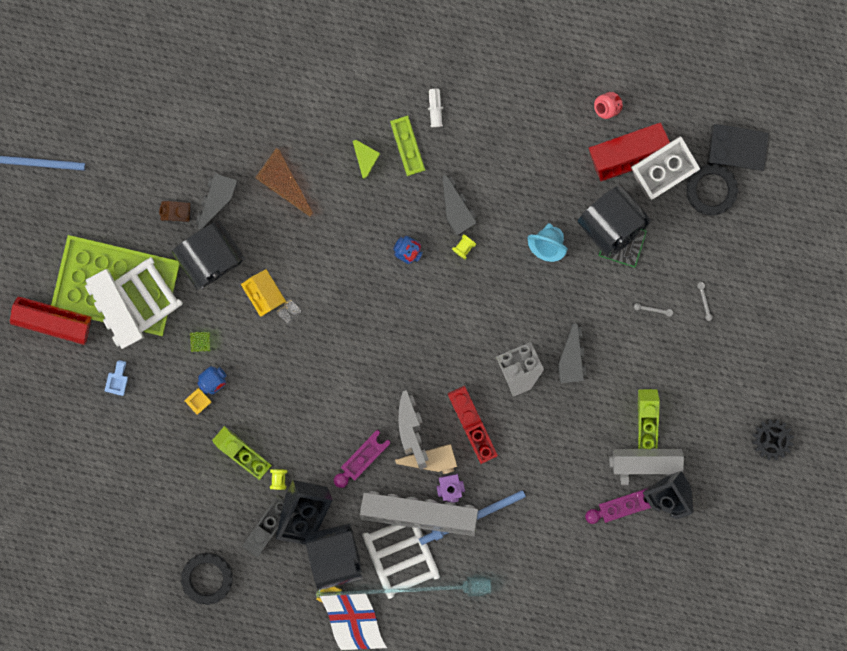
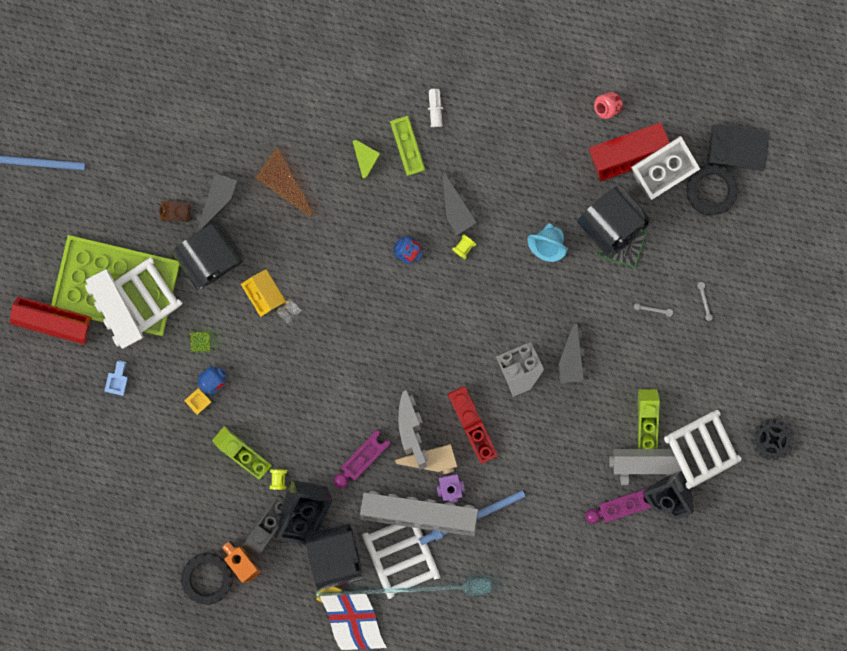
none -> orange torso [222,541,263,583]
none -> white bar [664,410,741,489]

